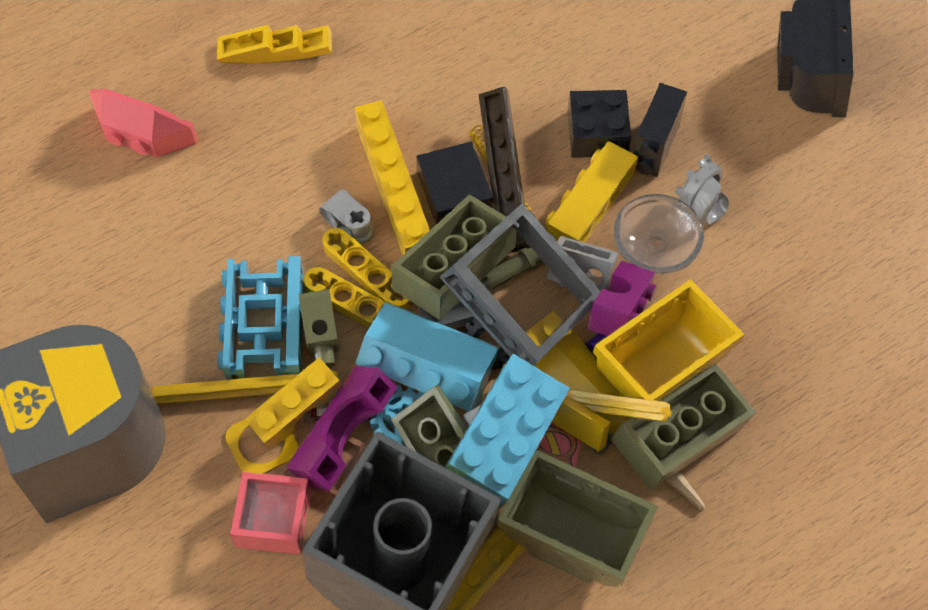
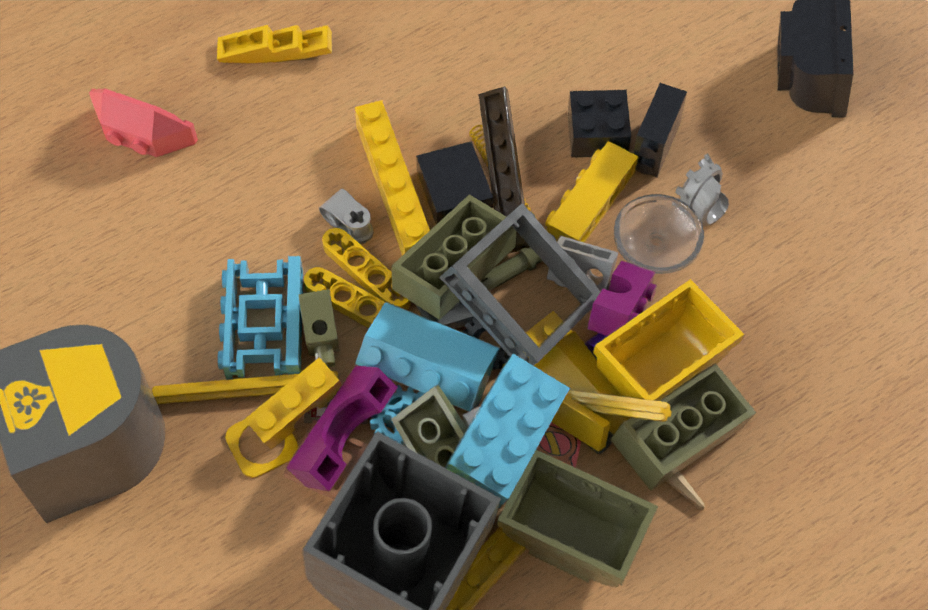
piece [230,472,311,555] -> none

